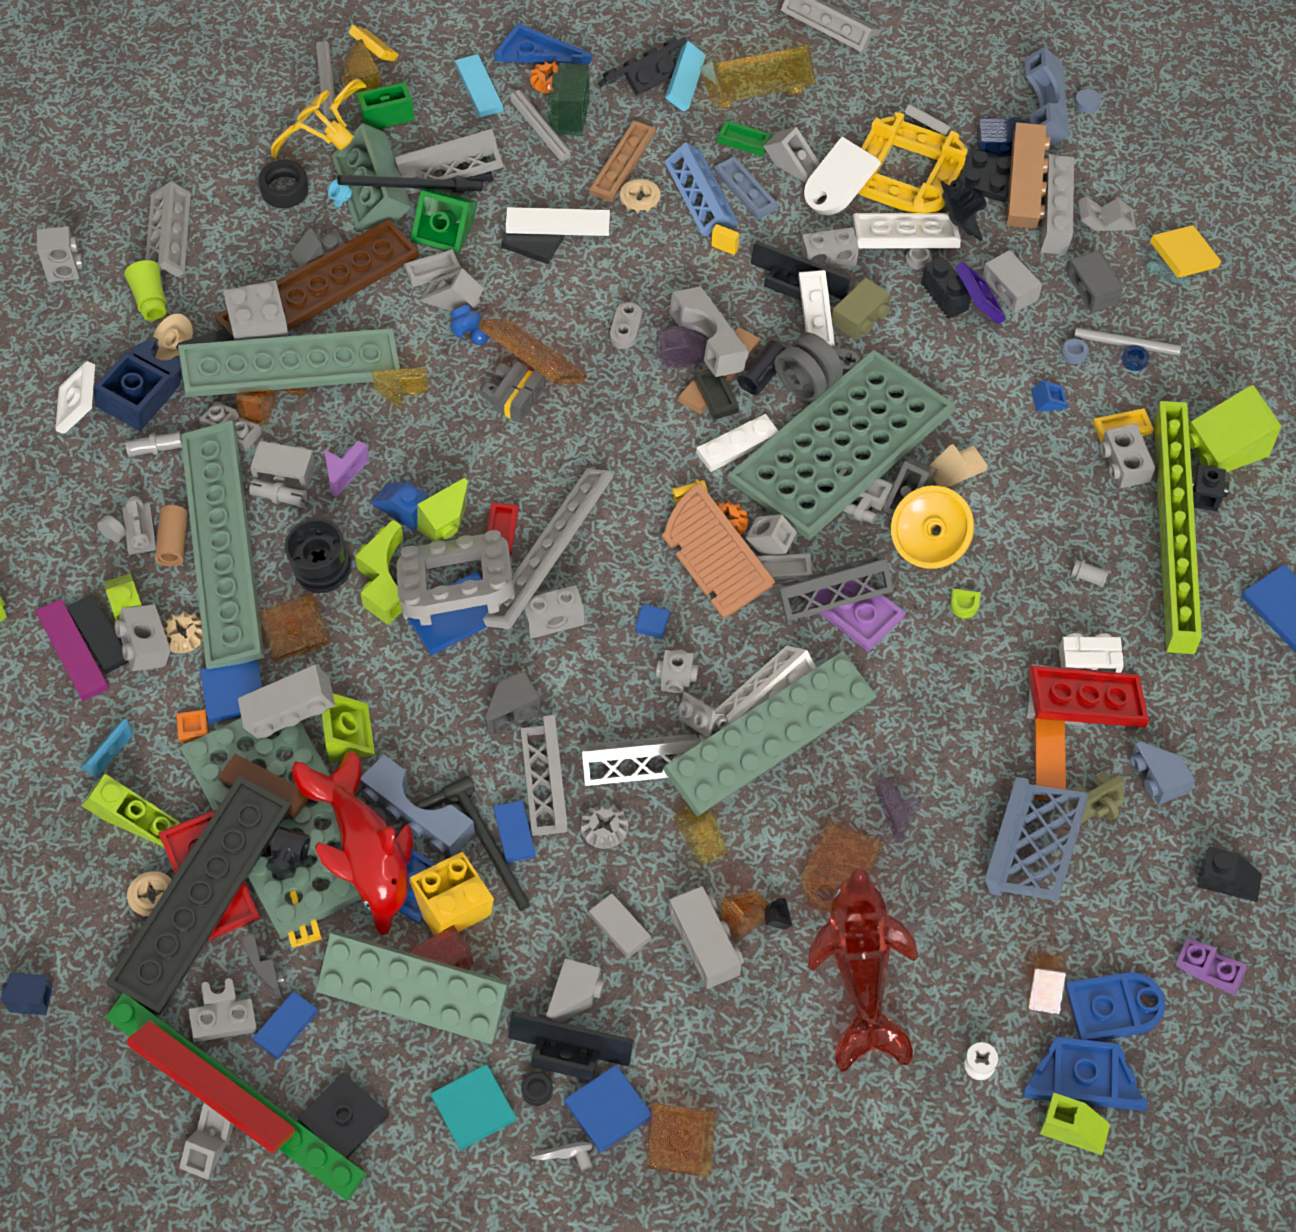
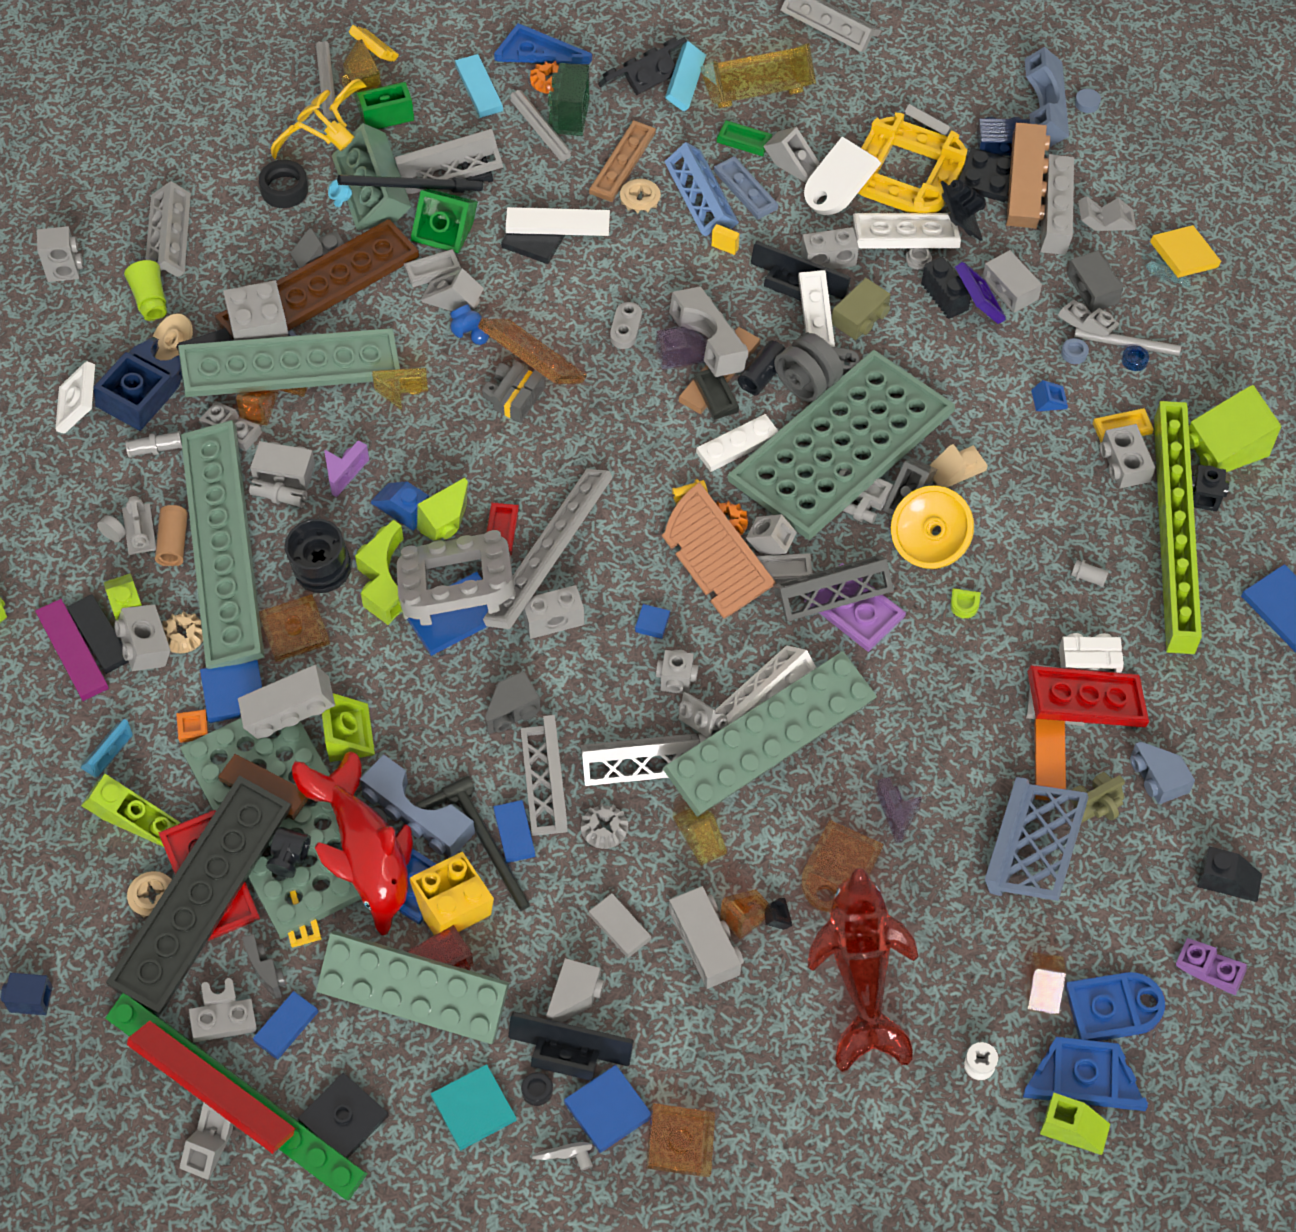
none -> light grey slope [1058,300,1119,336]

